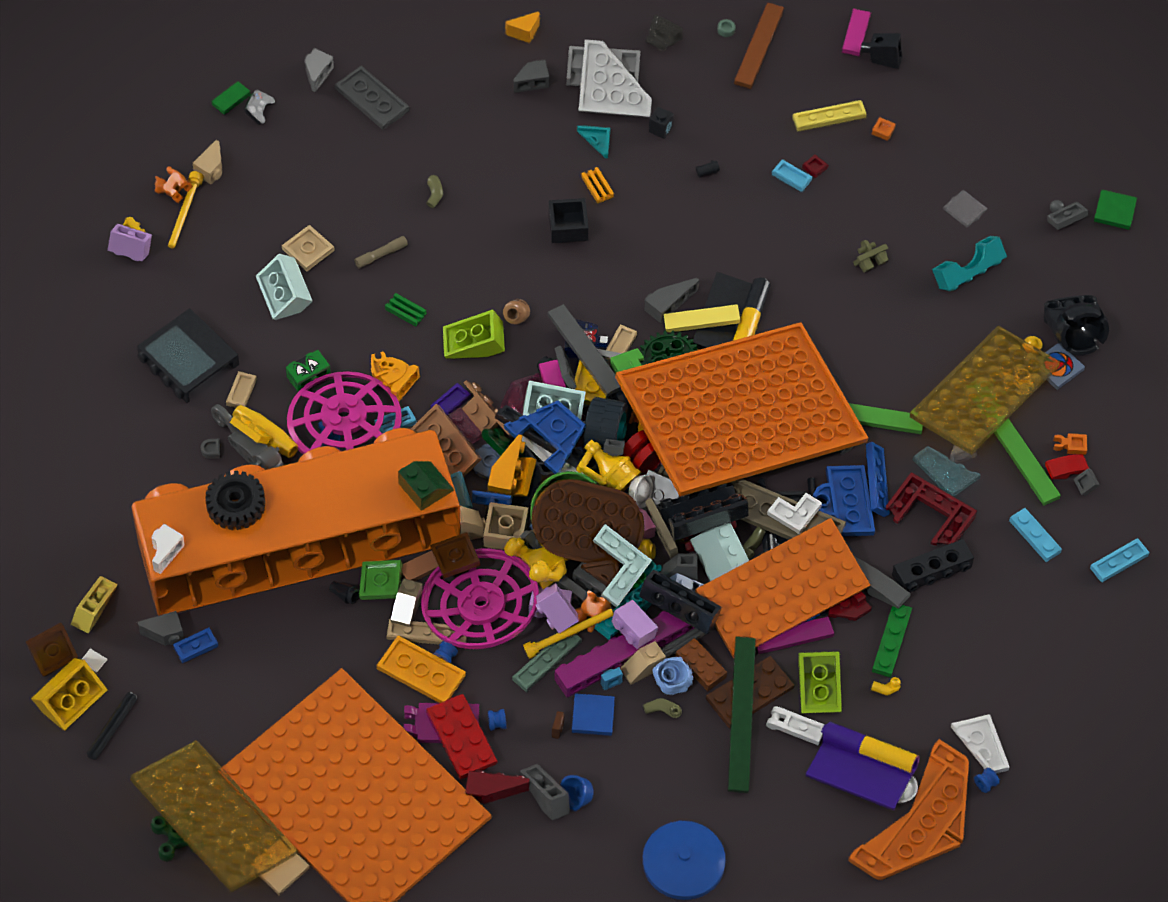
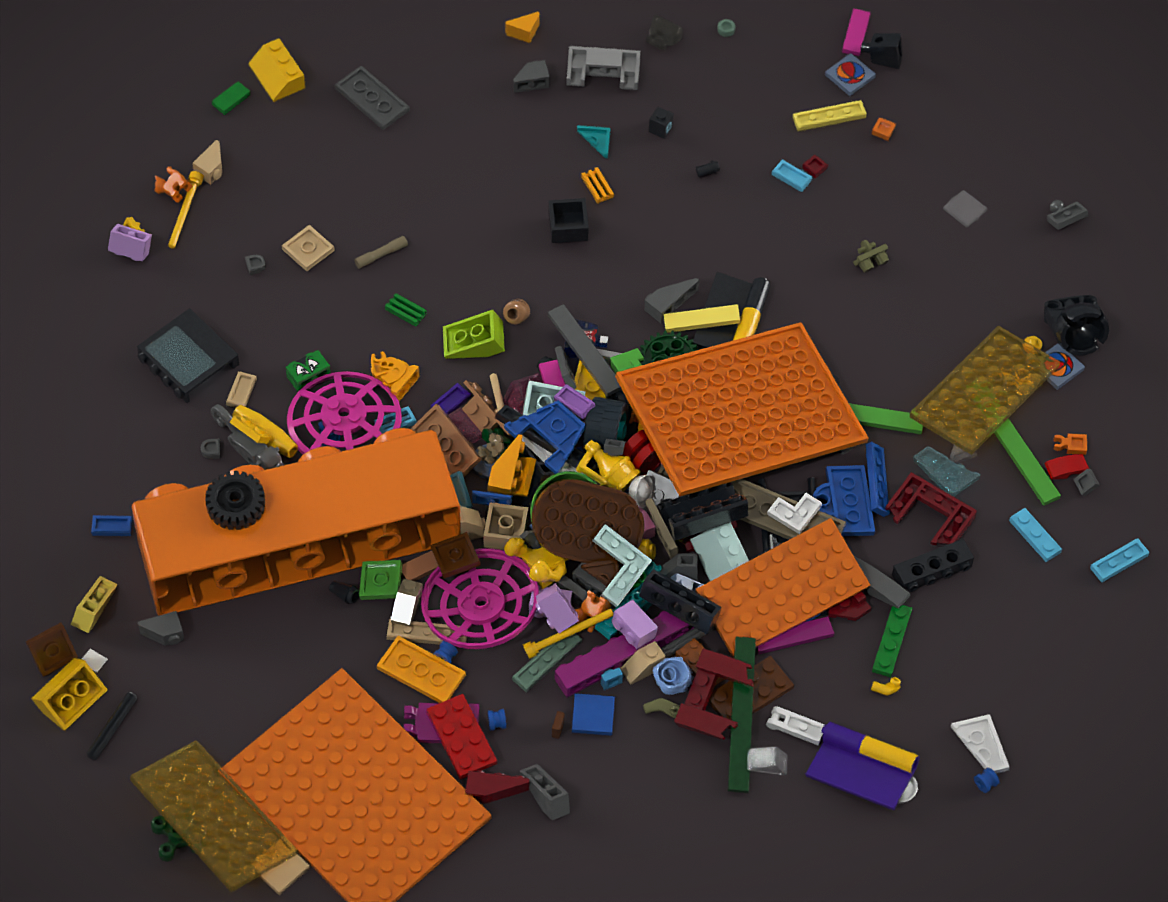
white arch [152,524,185,574] -> none
blue plate [173,628,218,663] -> none
piece [244,90,275,125] -> none
light aqua slope [256,254,312,320] -> none
light grey slope [305,48,334,92] -> none
dark green slope [398,461,454,511] -> none
olive arm [426,175,443,208] -> none
blue helmet [560,775,594,811] -> none
white plate [579,40,652,118] -> none
tan tile [606,324,637,353] -> none
blue dish [643,821,725,900] -> none
dark orange tile [734,2,784,89] -> none
olive arm [742,526,766,559] -> none
lime slope [798,652,842,713] -> none
orange wing [848,739,969,880] -> none
teal arch [932,236,1007,291] -> none
green tile [1094,189,1137,230] -> none
none -> blue tile [91,515,132,536]
none -> dark grey tile [245,255,266,275]
none -> yellow slope [249,38,305,102]
none -> dark tan plant [477,446,497,465]
none -> dark tan plant [486,433,504,457]
none -> tan bar [490,373,504,411]
none -> medium lavender tile [554,384,596,419]
none -> dark red wedge [674,649,754,740]
none -> clear slope [747,746,788,775]
none -> tile [825,53,876,96]

